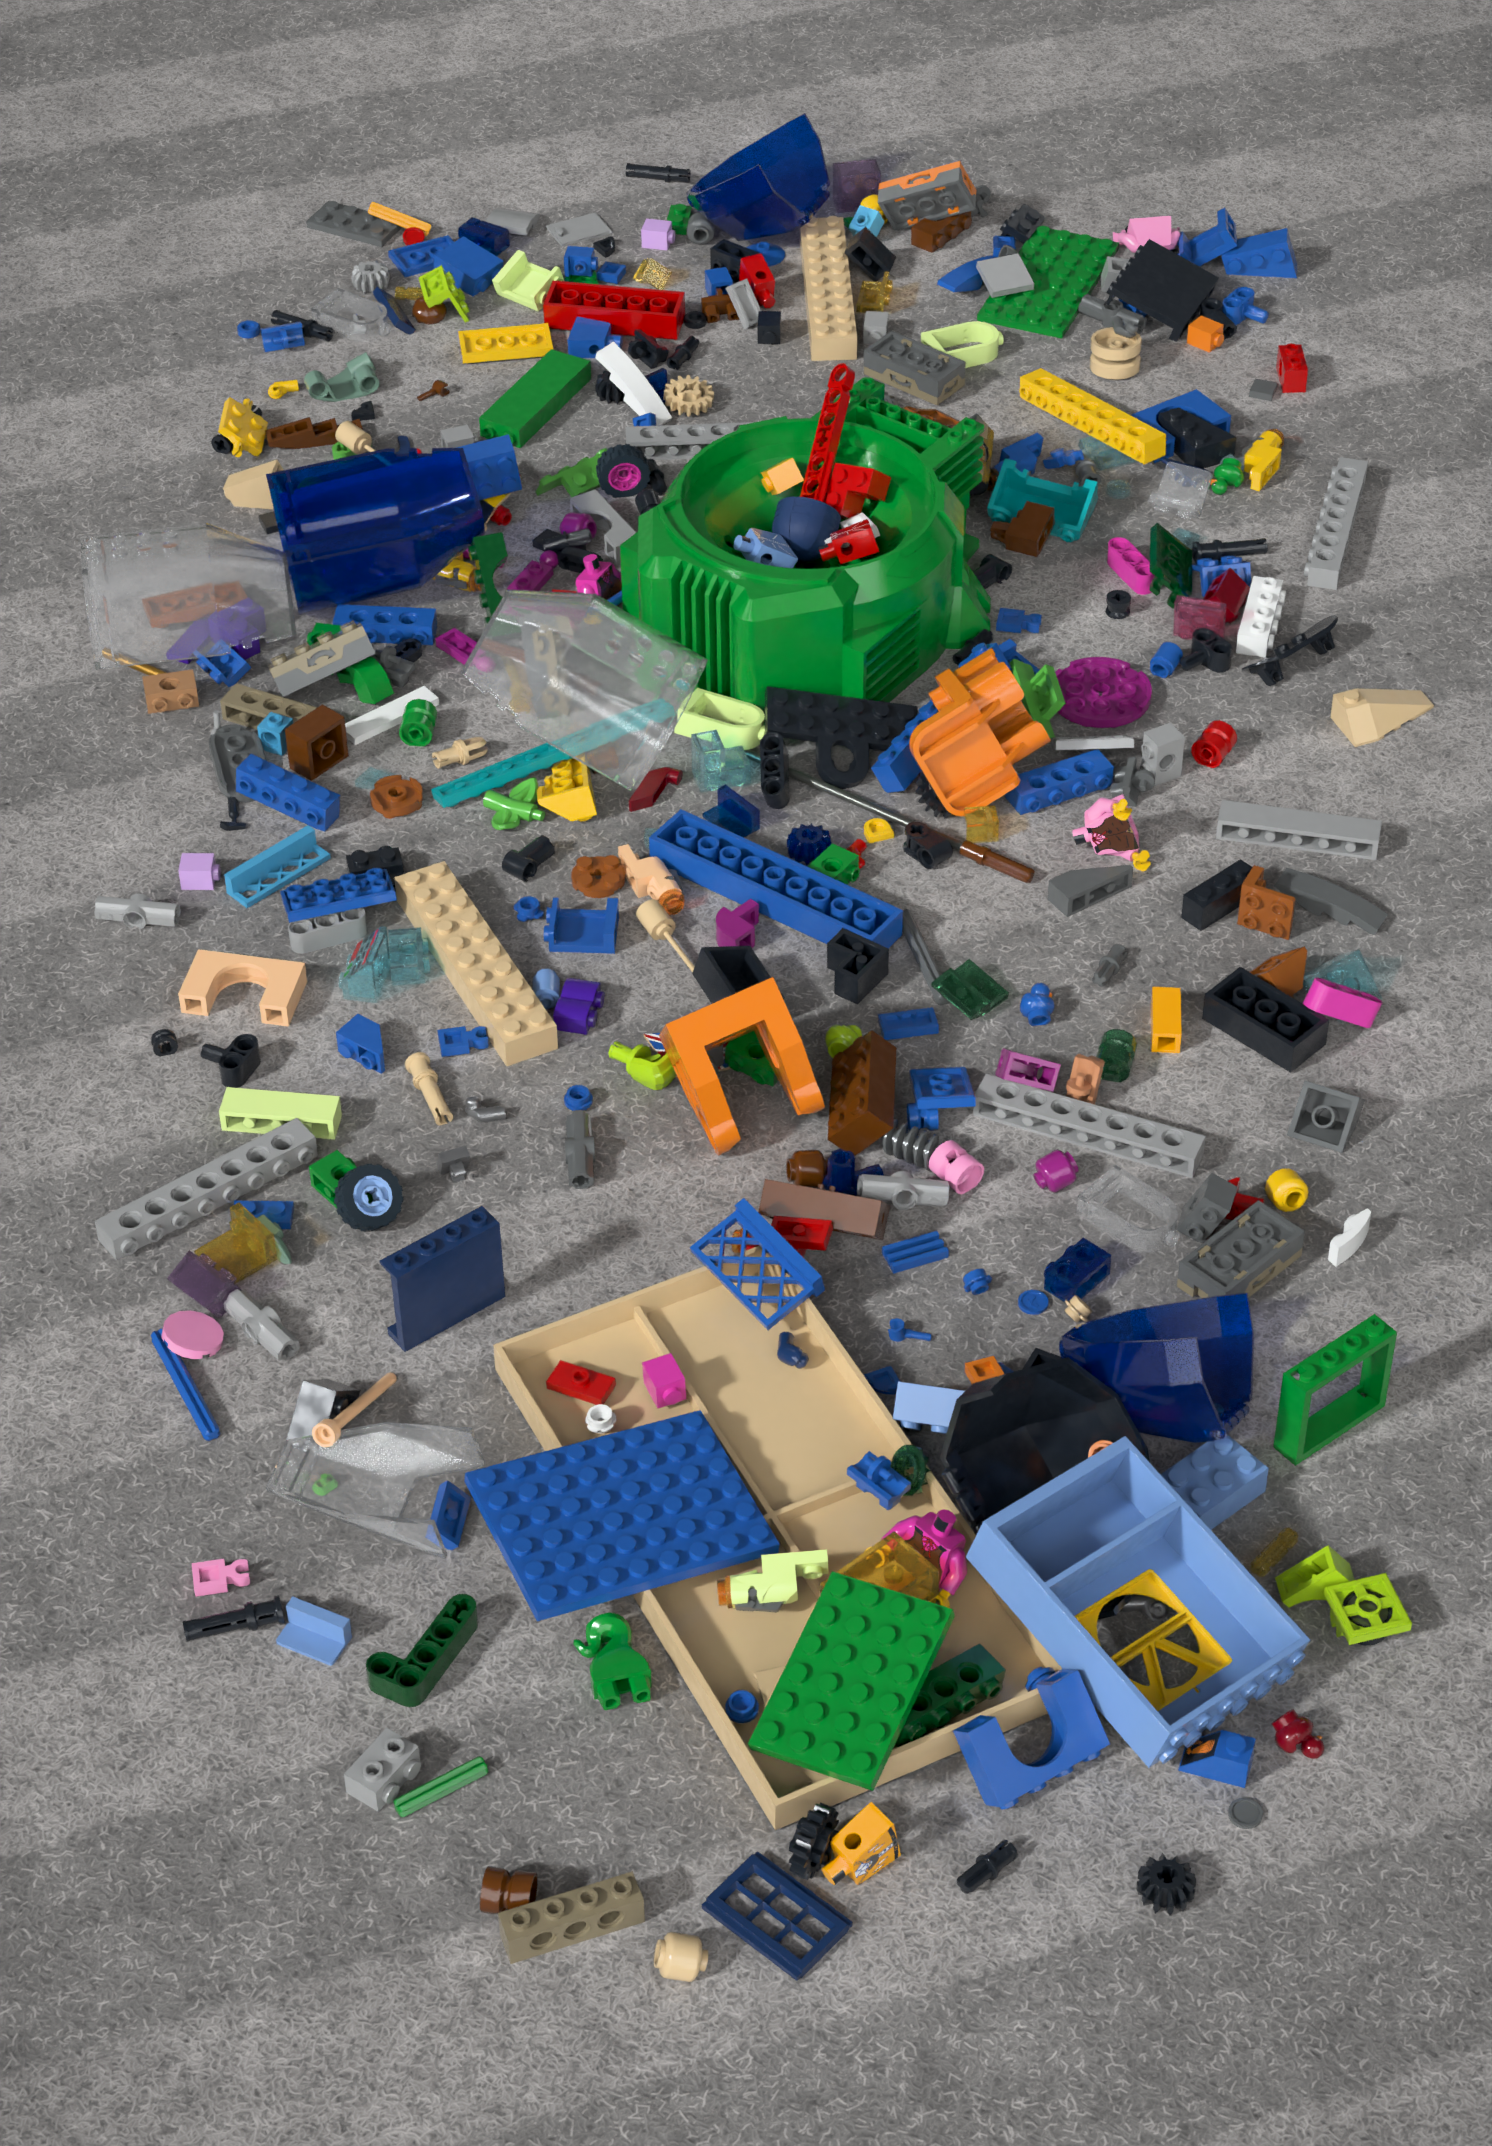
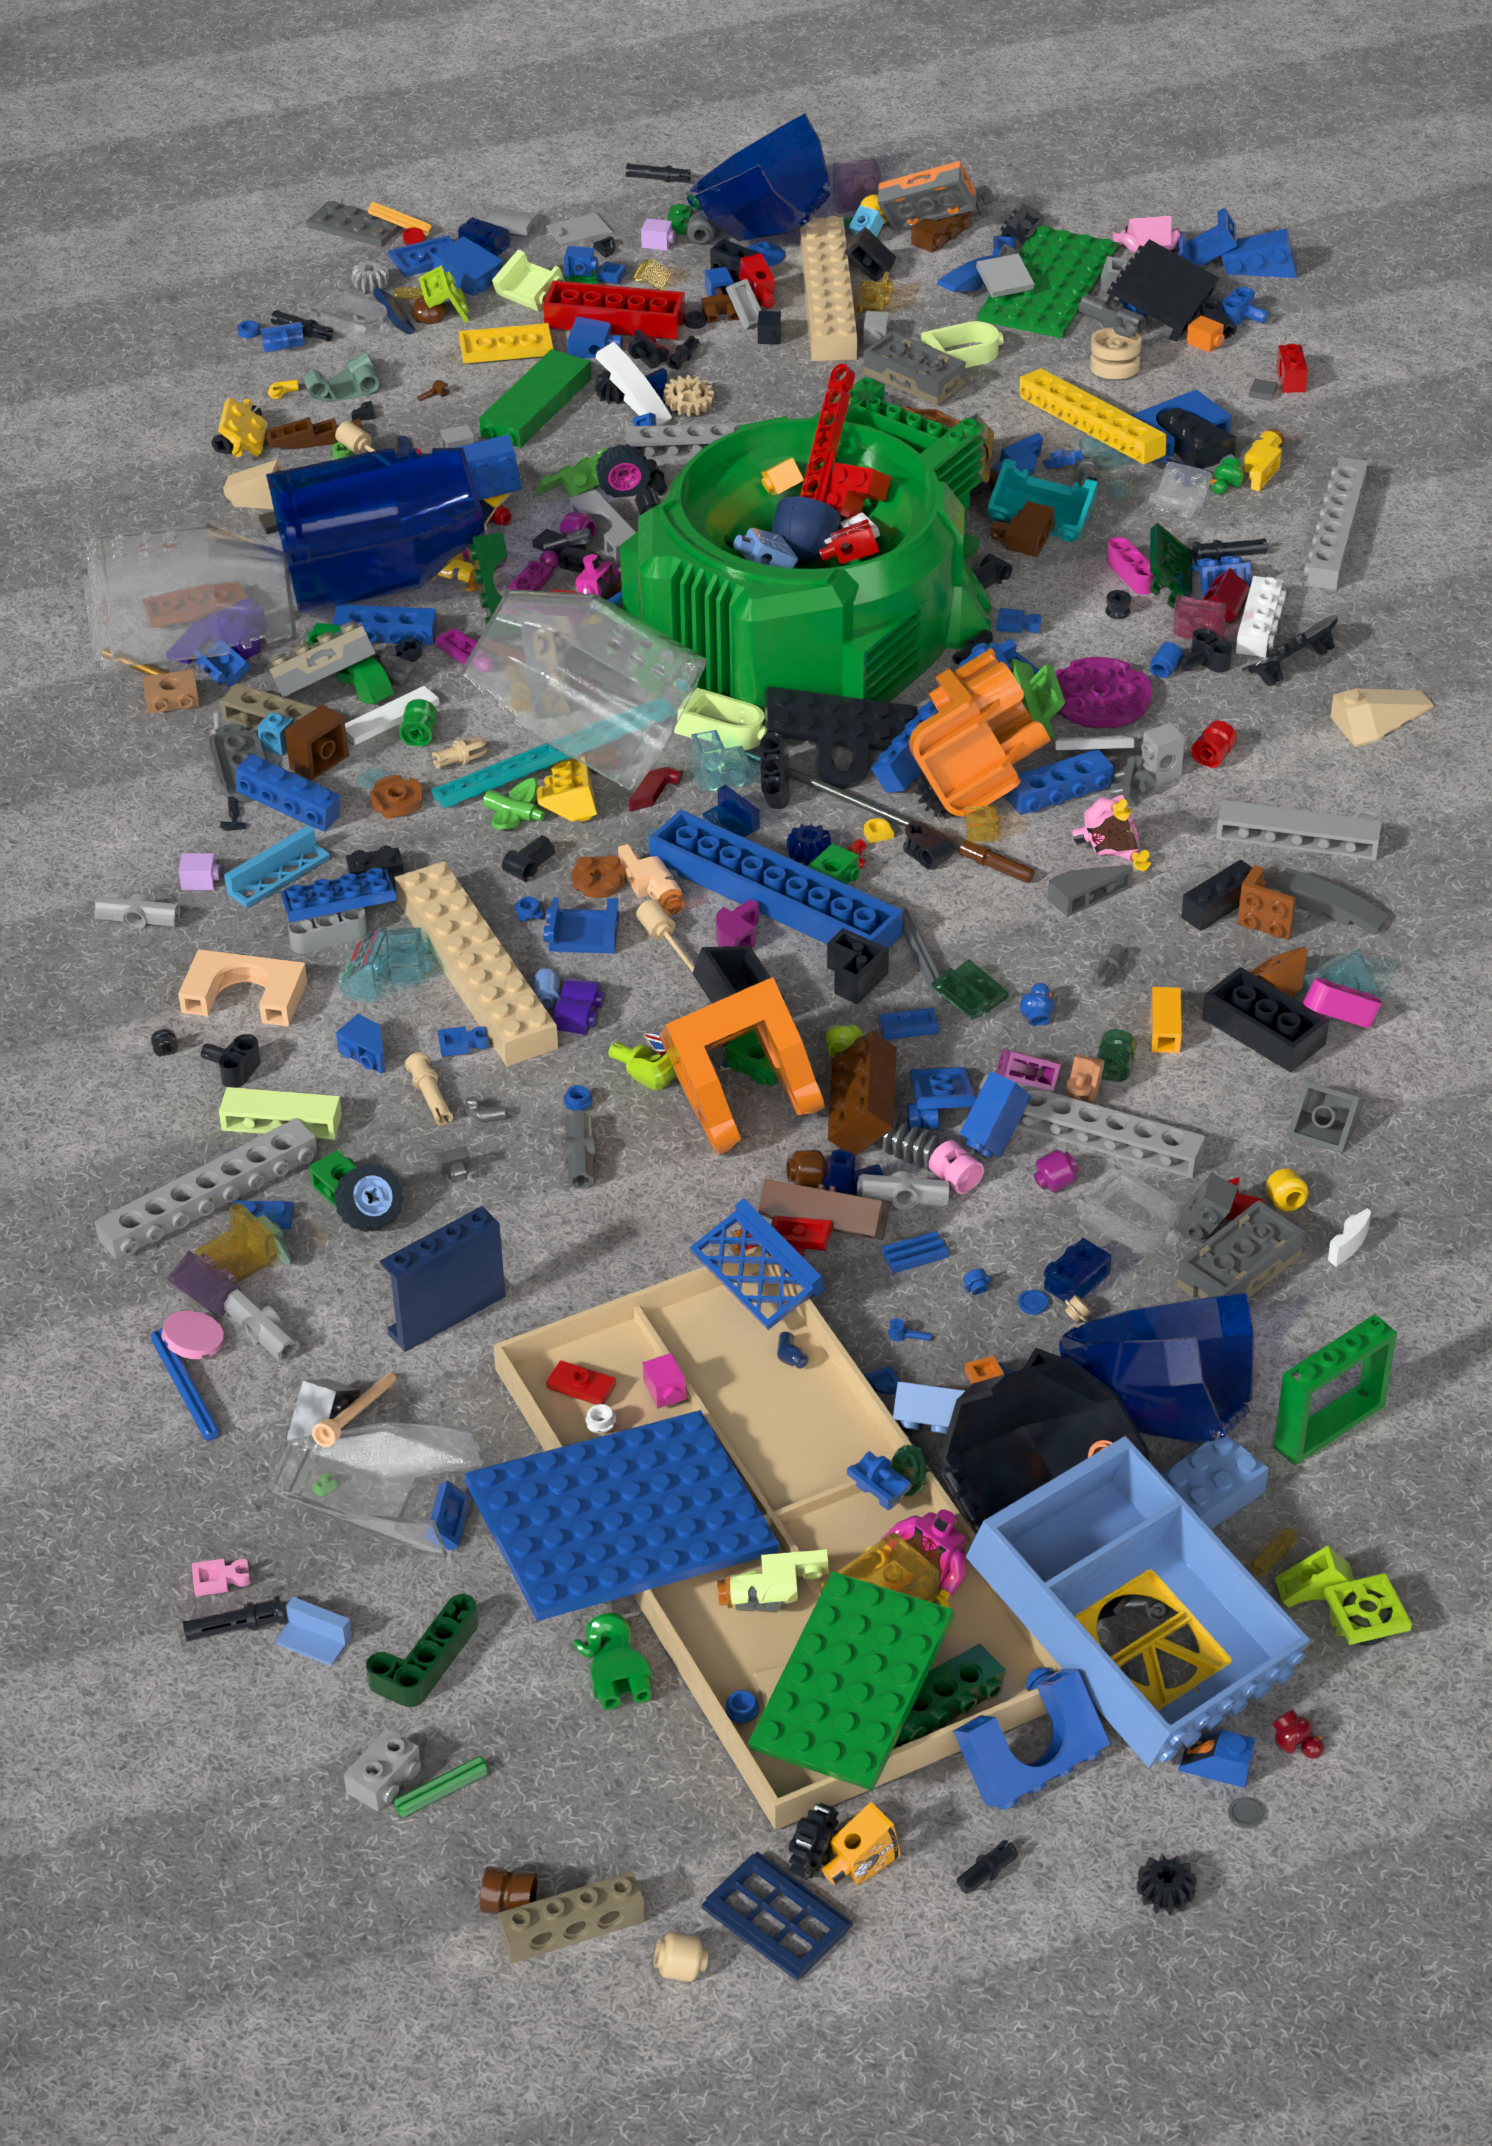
clear light blue tile [1172,528,1200,549] -> none
none -> blue brick [959,1071,1032,1159]

